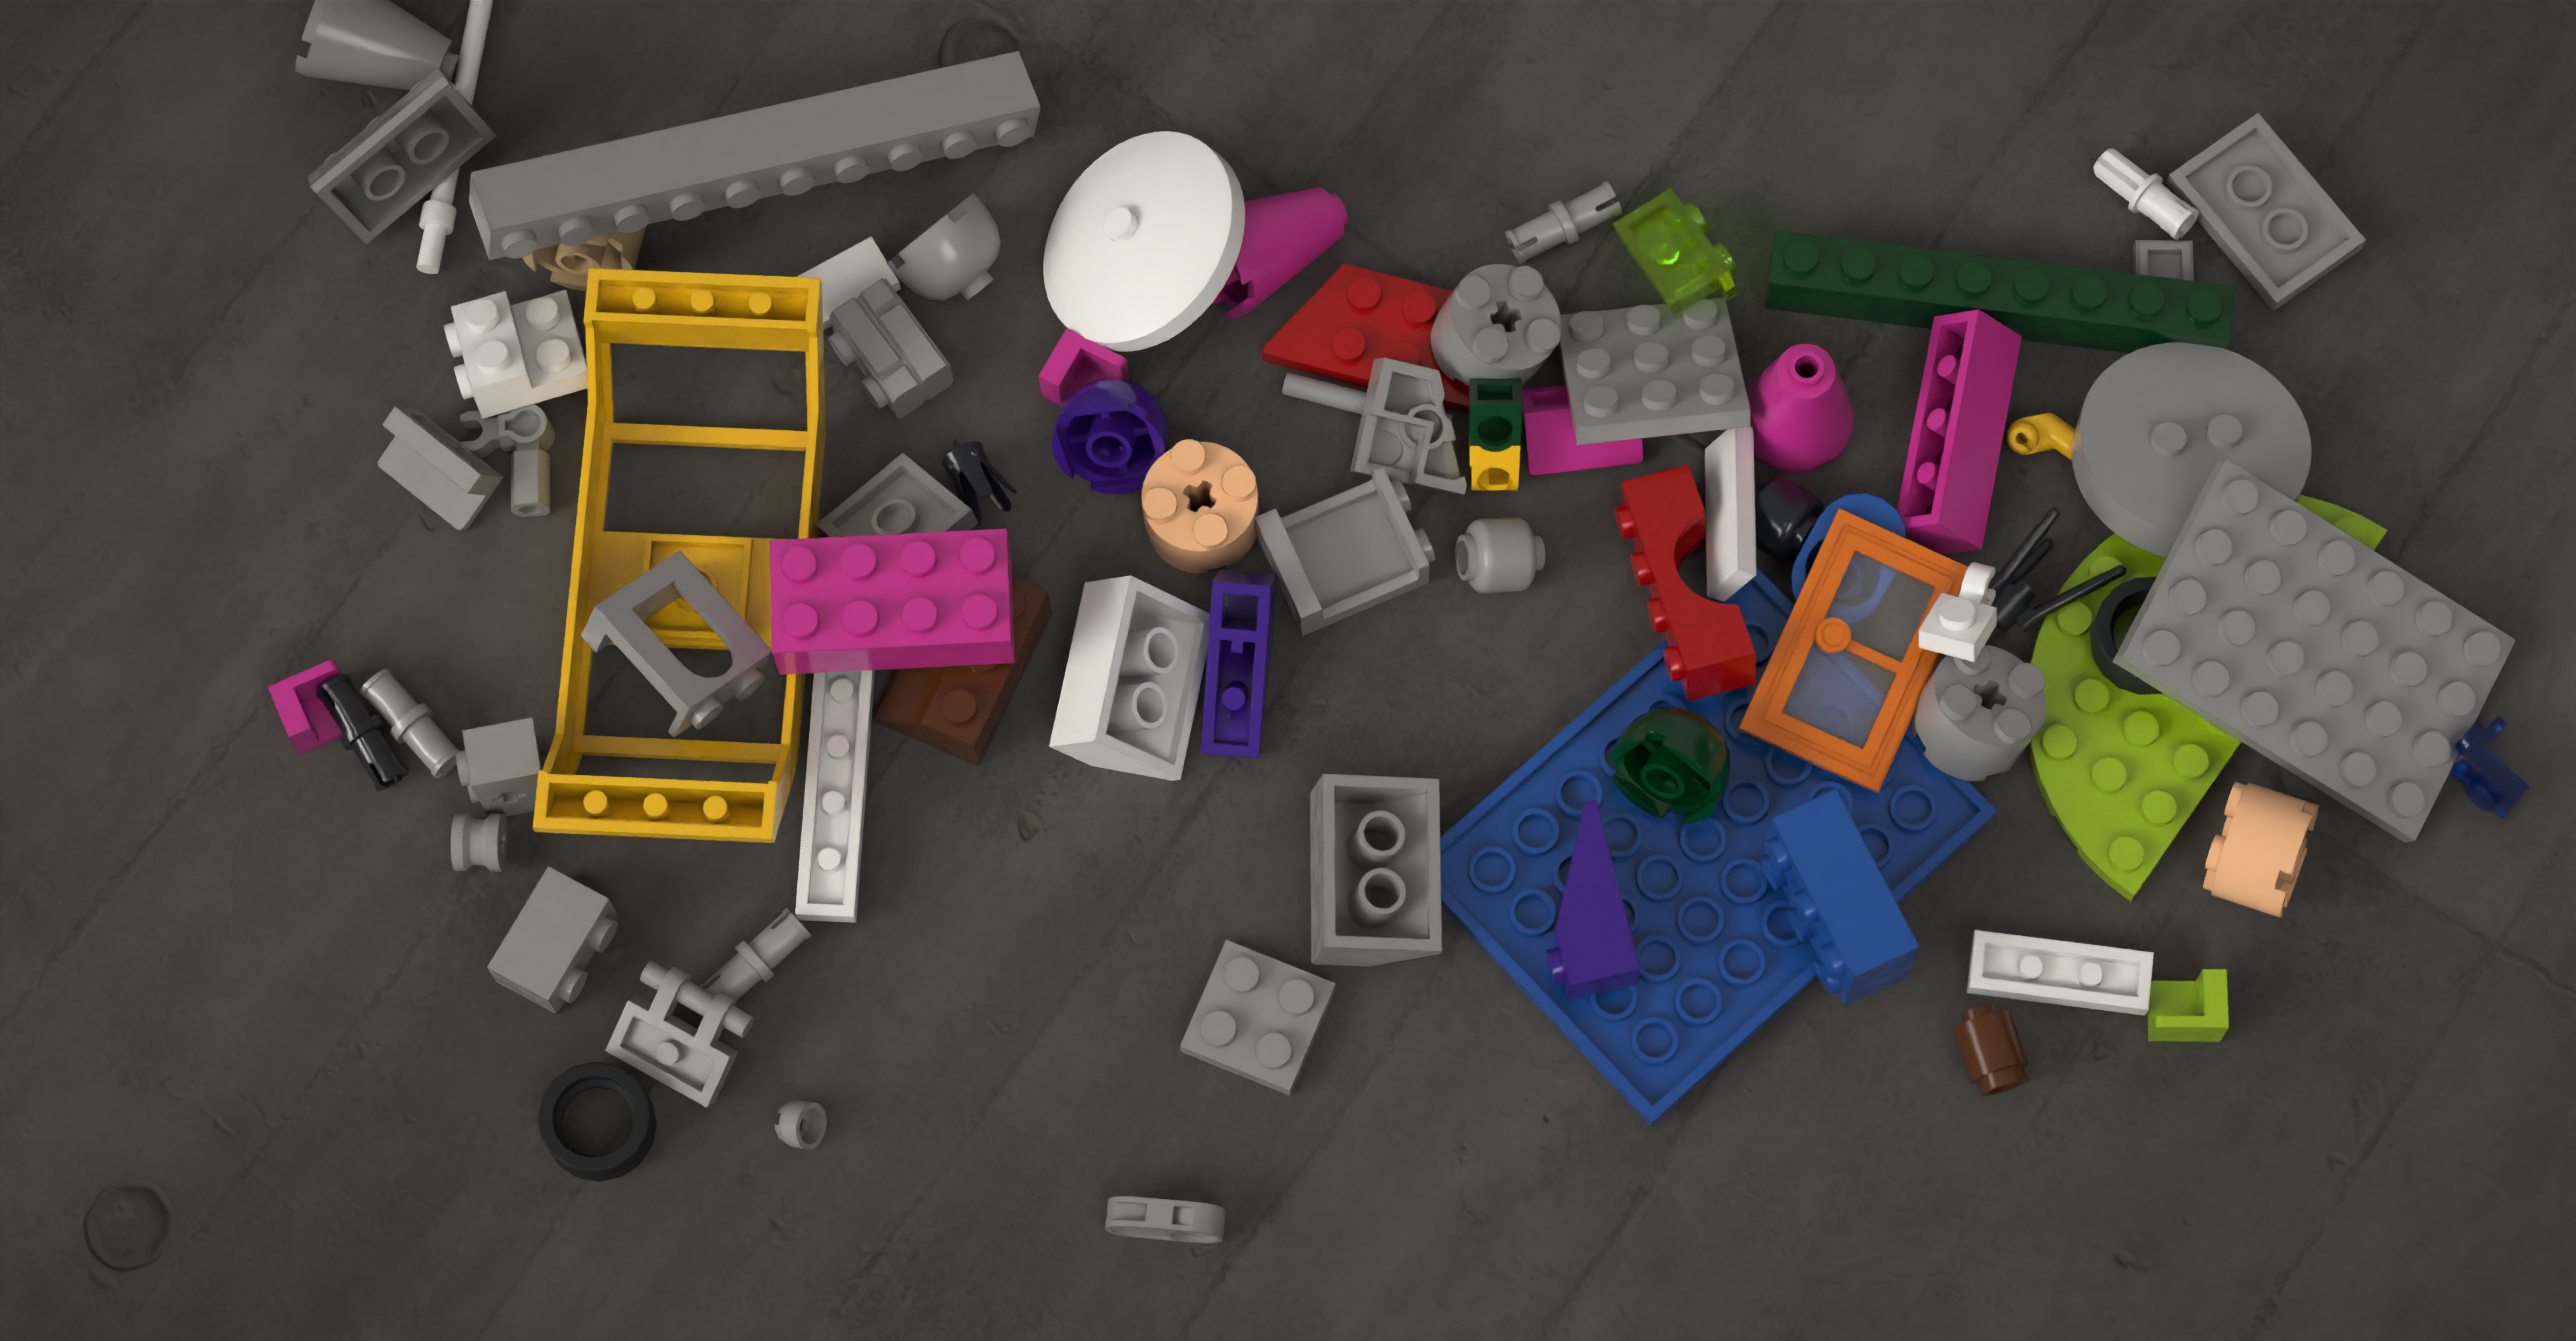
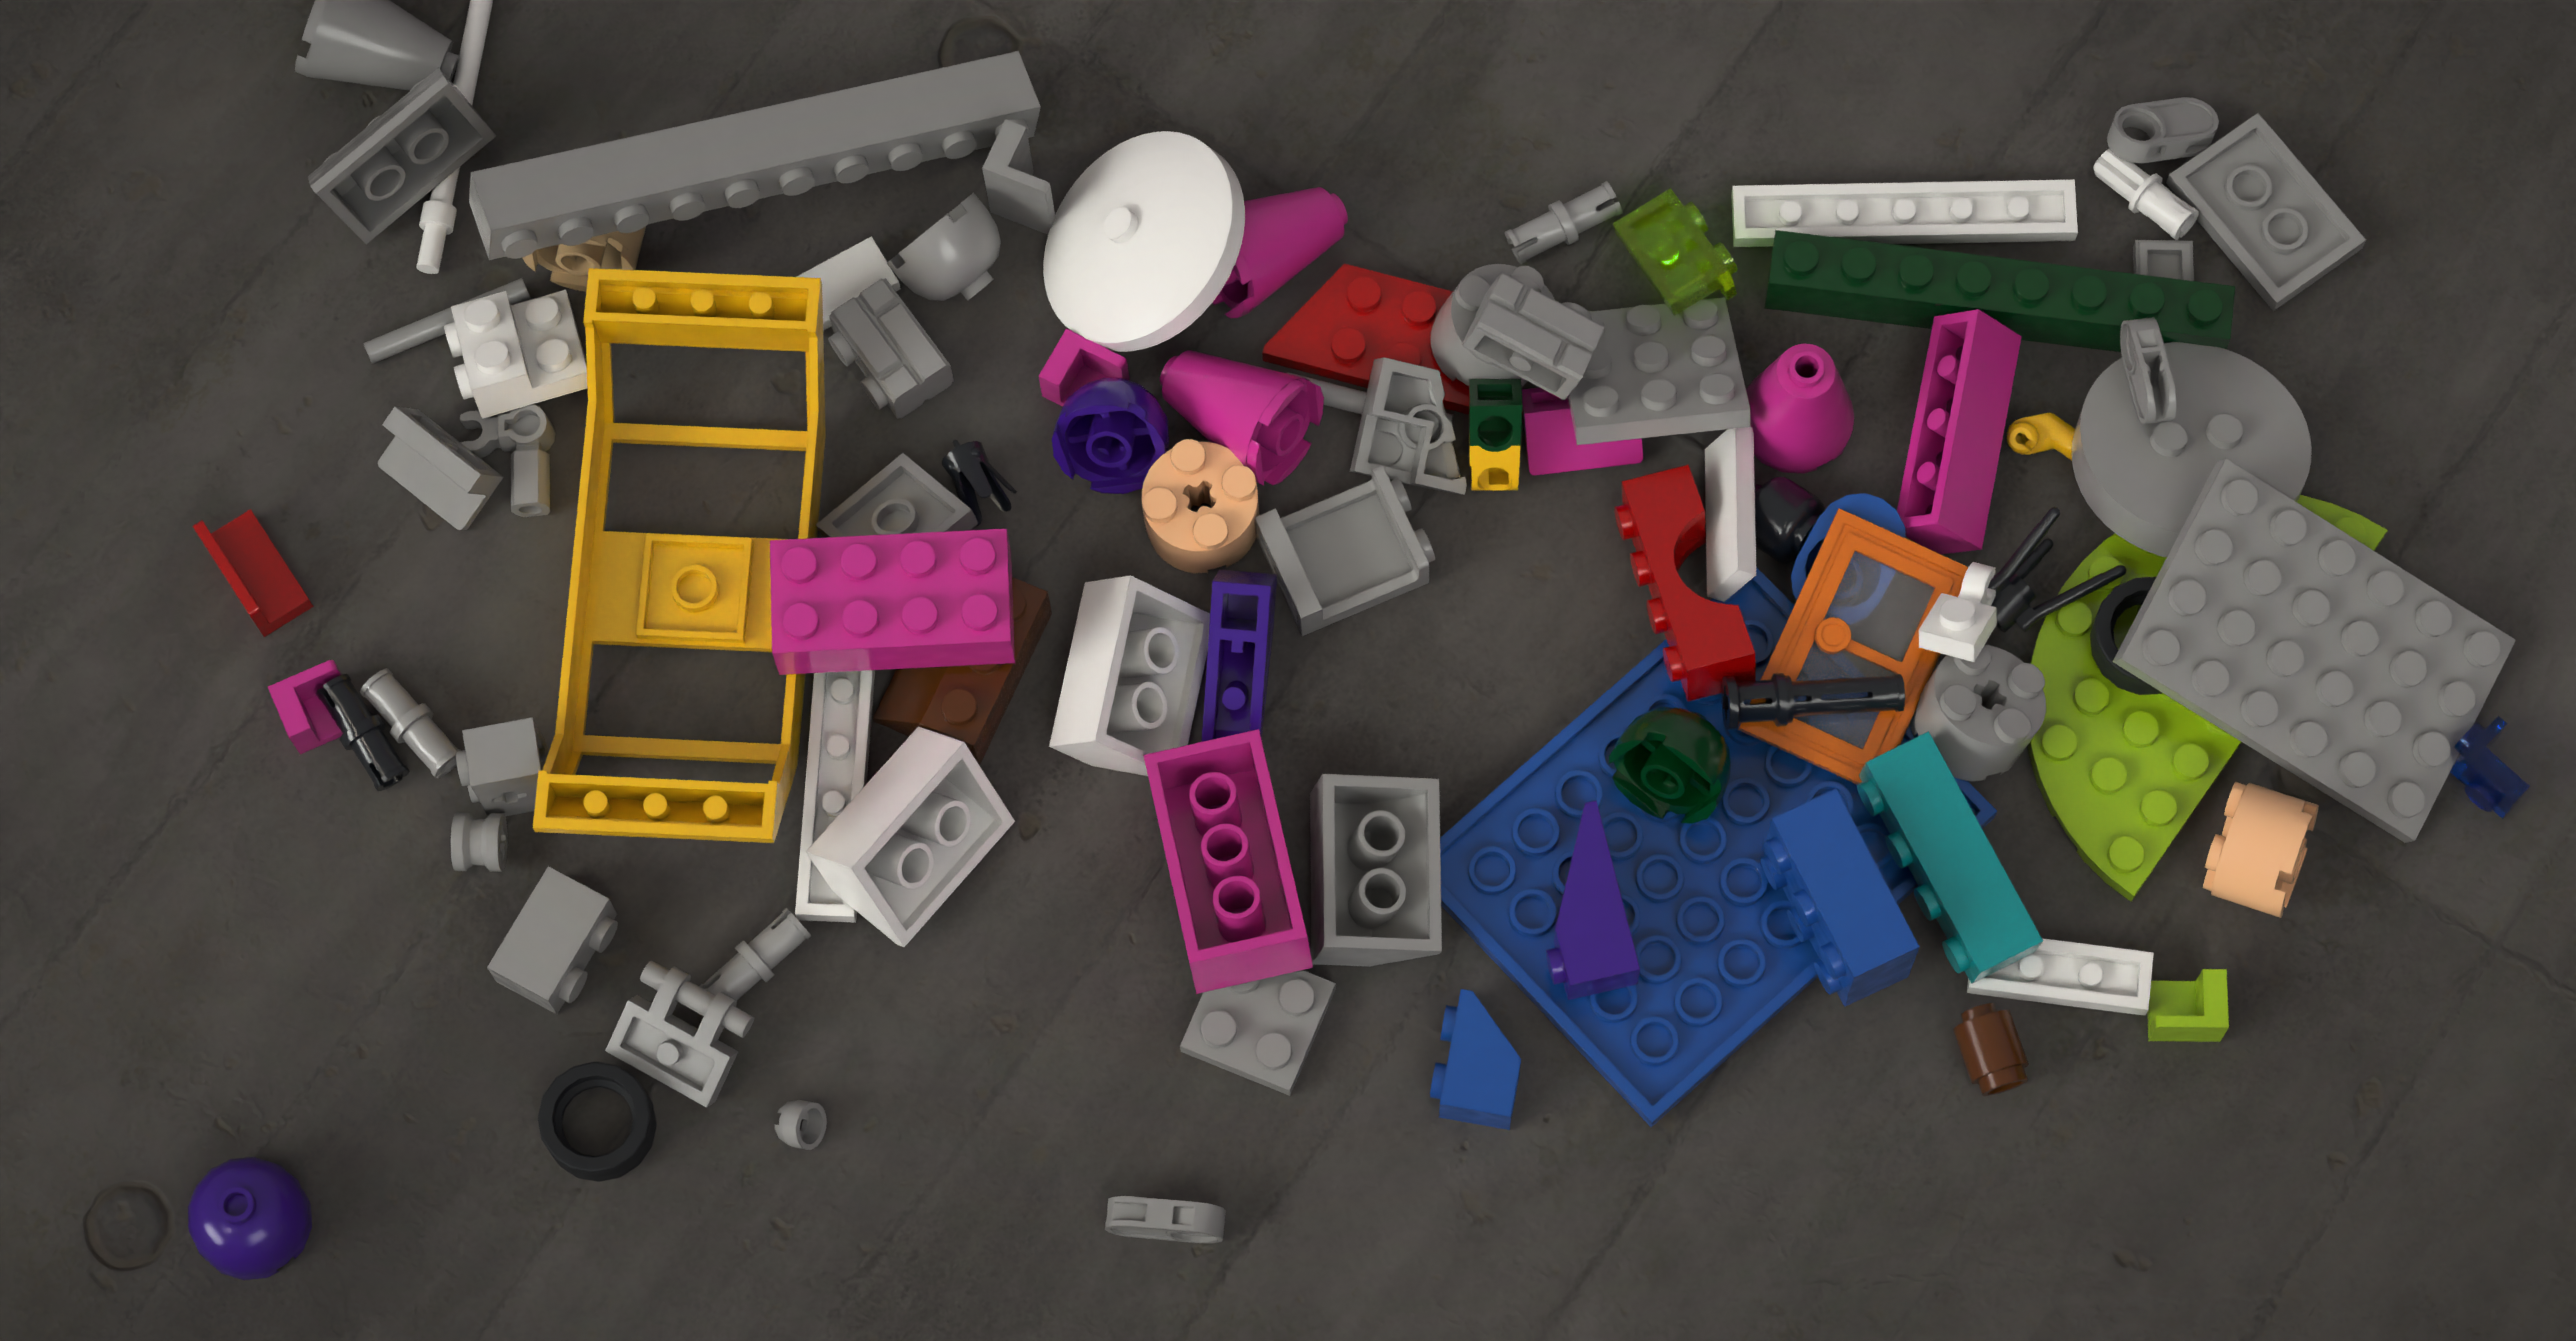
light grey panel [581,550,772,738] -> none
light grey head [1455,517,1545,594] -> none
none -> dark purple cylinder [188,1157,312,1280]
none -> red panel [192,509,314,637]
none -> light grey bar [363,278,531,364]
none -> white slope [806,726,1015,947]
none -> light grey panel [982,119,1056,235]
none -> dark pink brick [1144,729,1313,994]
none -> dark pink cone [1160,350,1324,485]
none -> blue slope [1430,989,1521,1130]
none -> light grey brick [1462,272,1605,400]
none -> black pin [1721,673,1905,730]
none -> white plate [1731,179,2078,247]
none -> teal brick [1857,731,2043,984]
none -> light grey piece [2107,97,2219,163]
none -> light grey piece [2120,317,2176,424]

